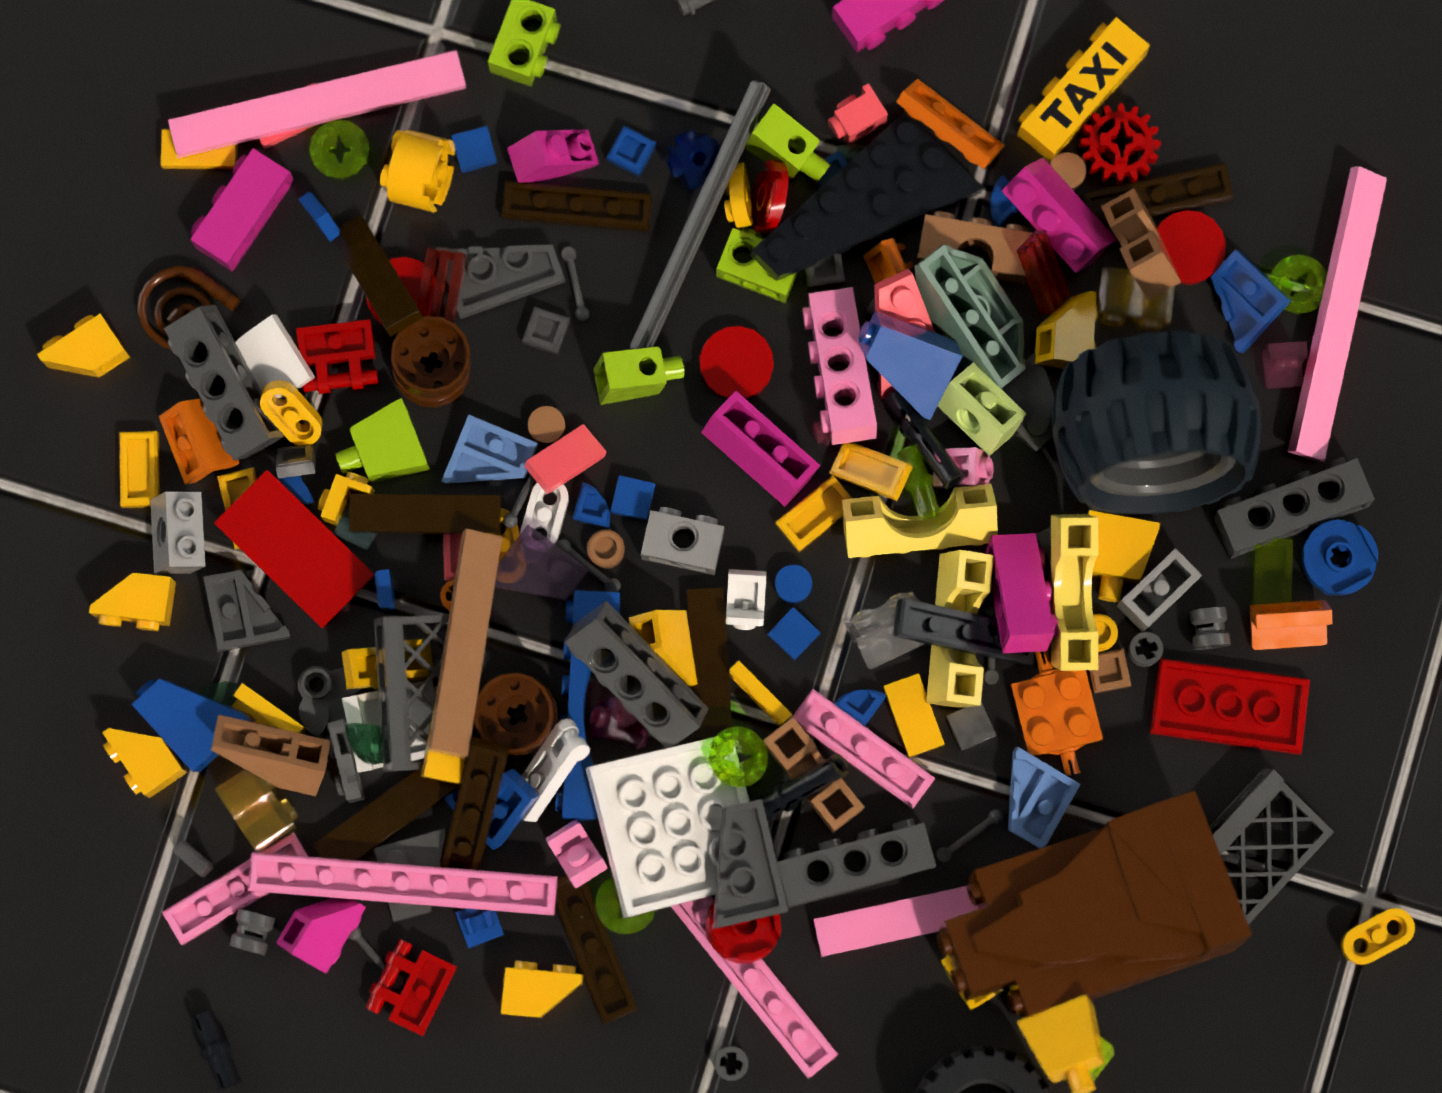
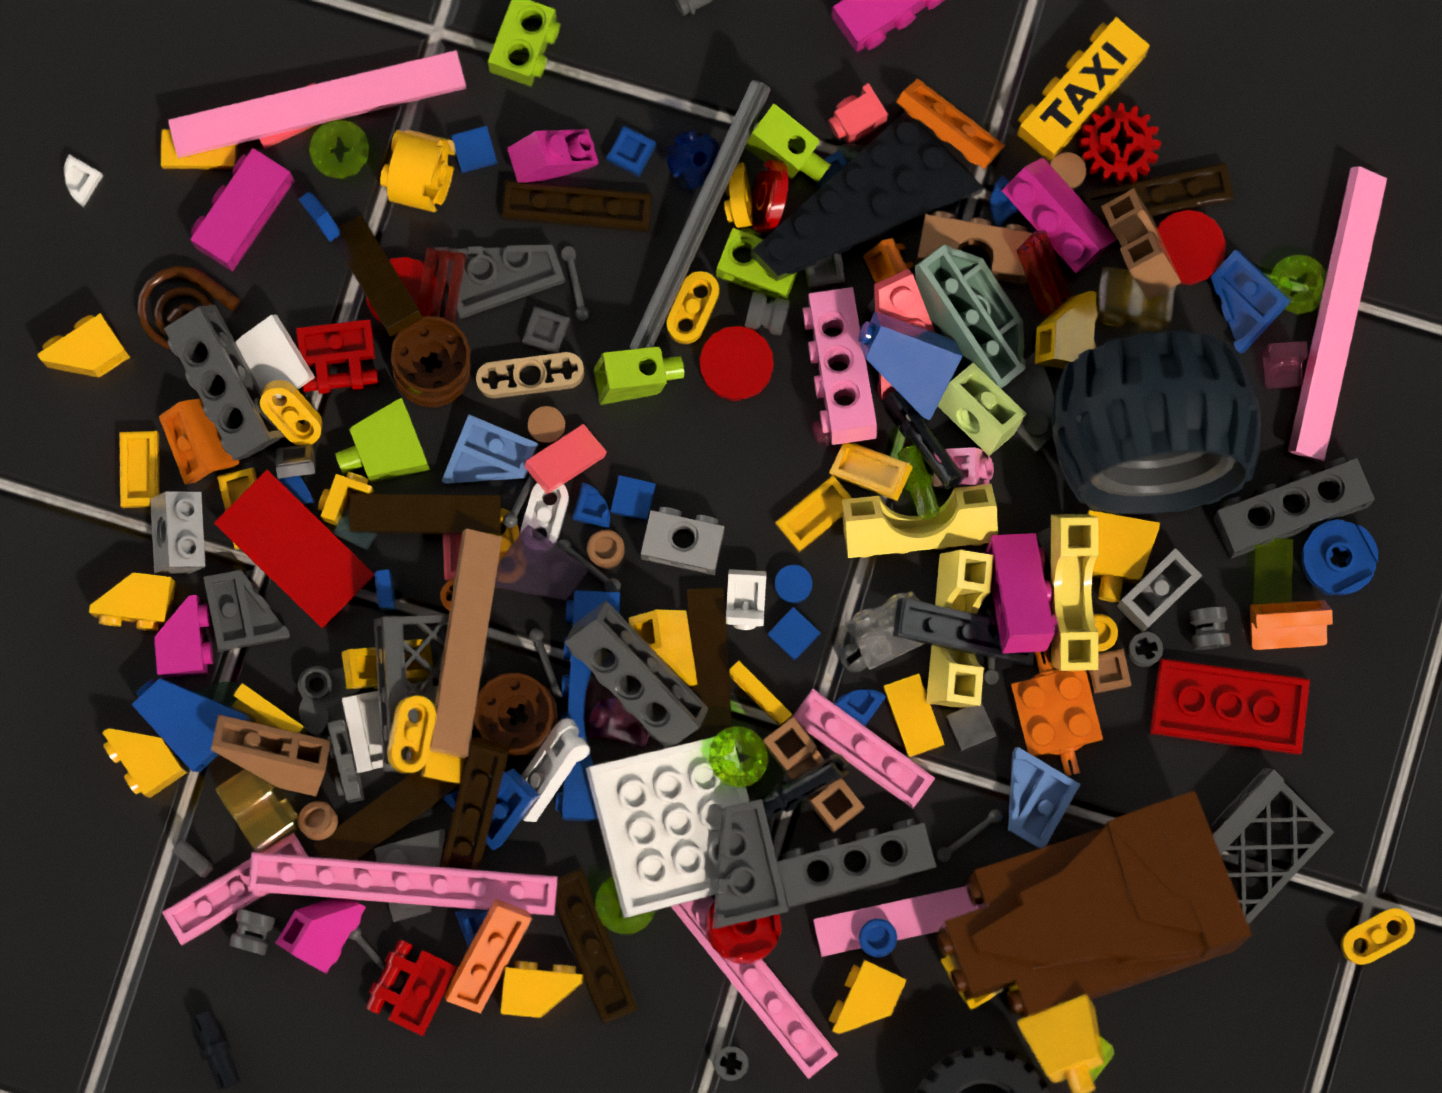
clear green tile [345,723,383,765] -> none
bright pink bracket [546,820,608,888] -> none
dark pink brick [701,391,821,507] -> none
none -> white tile [64,155,103,207]
none -> dark pink slope [154,595,213,679]
none -> medium nougat tile [298,801,338,841]
none -> yellow plate [387,696,436,773]
none -> orange plate [444,899,532,1013]
none -> tan beam [476,352,584,398]
none -> dark grey hinge [529,628,562,700]
none -> yellow plate [667,271,719,344]
none -> dark grey wheel [745,291,790,336]
none -> yellow slope [828,960,906,1034]
none -> dark grey hinge [840,642,871,673]
none -> blue tile [859,919,897,957]

